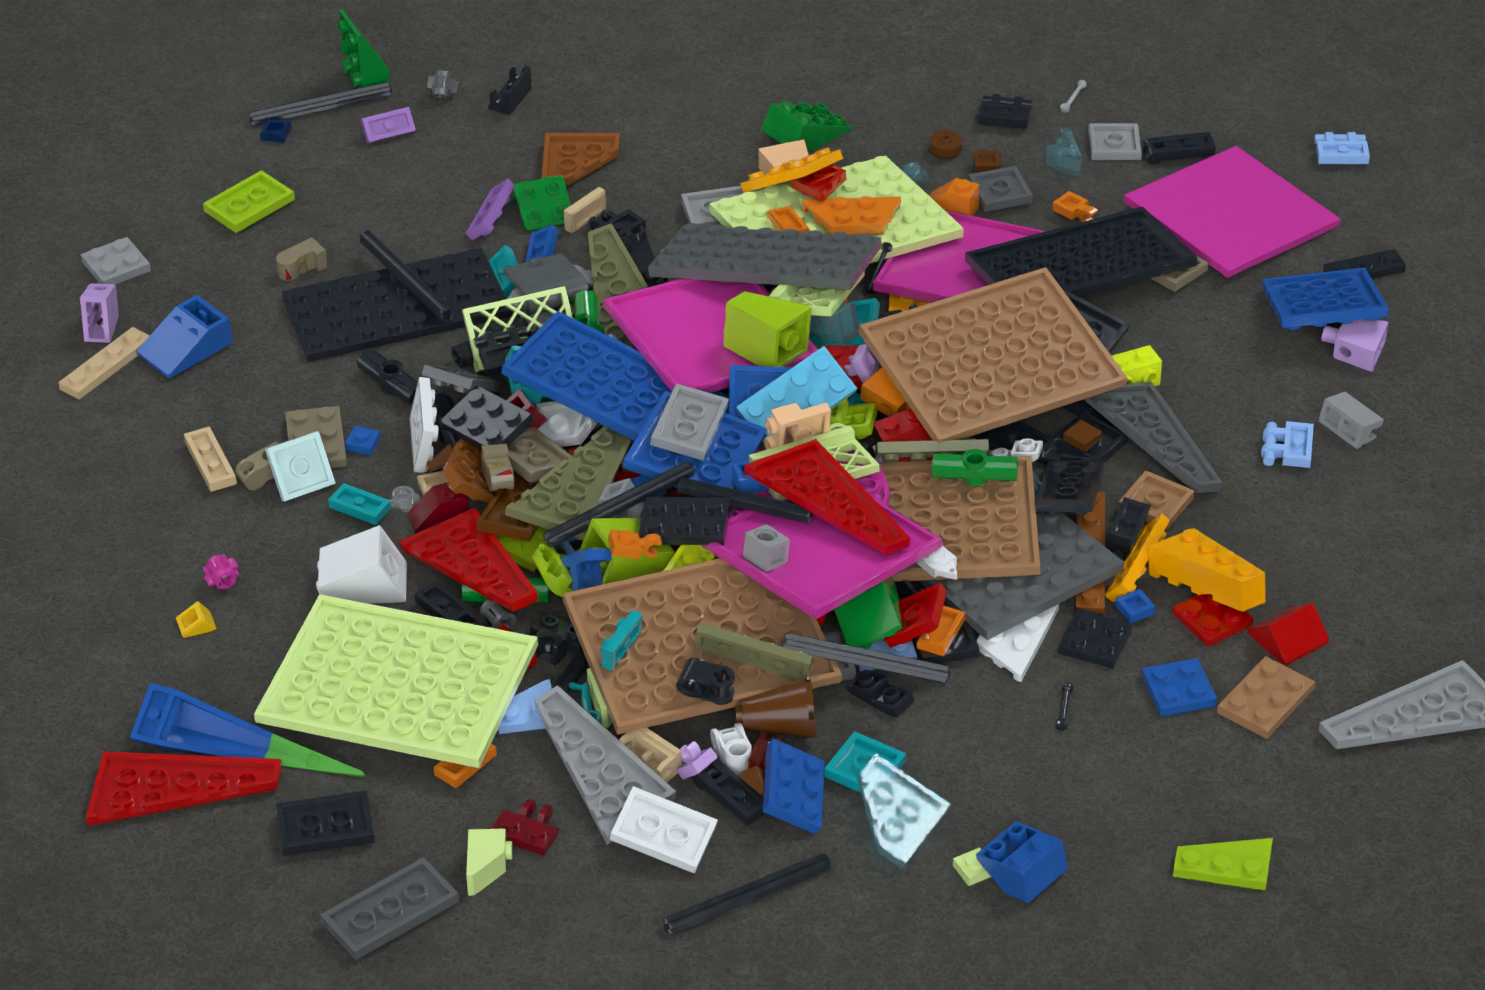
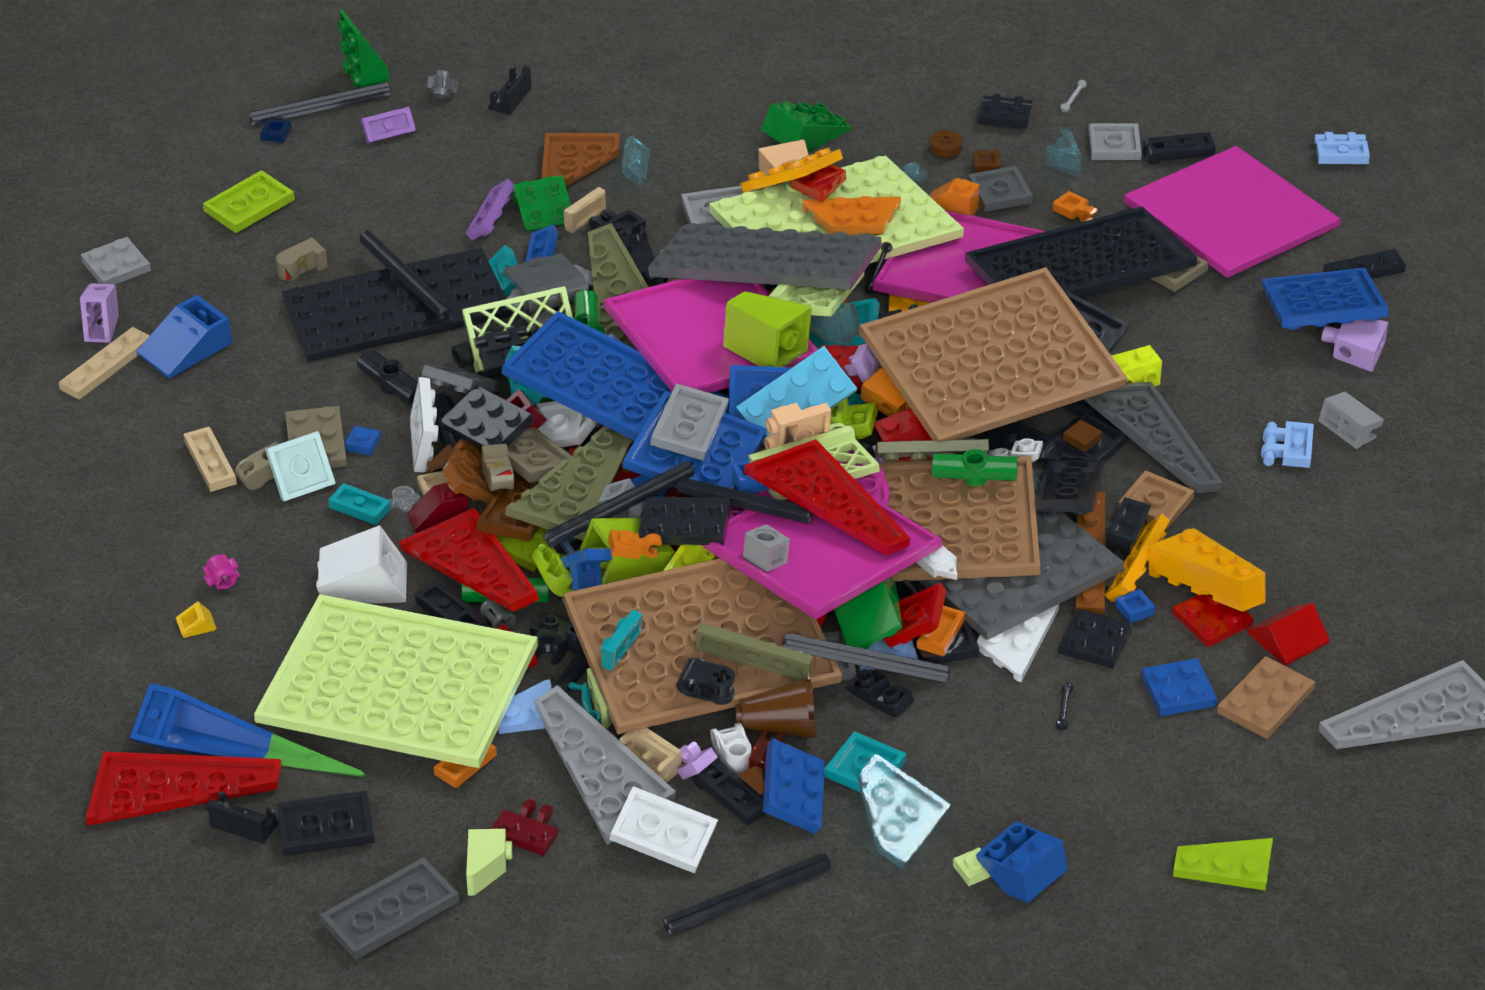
orange tile [767,206,810,232] -> none
none -> black hinge [207,791,278,844]
none -> clear light blue plate [621,135,650,185]

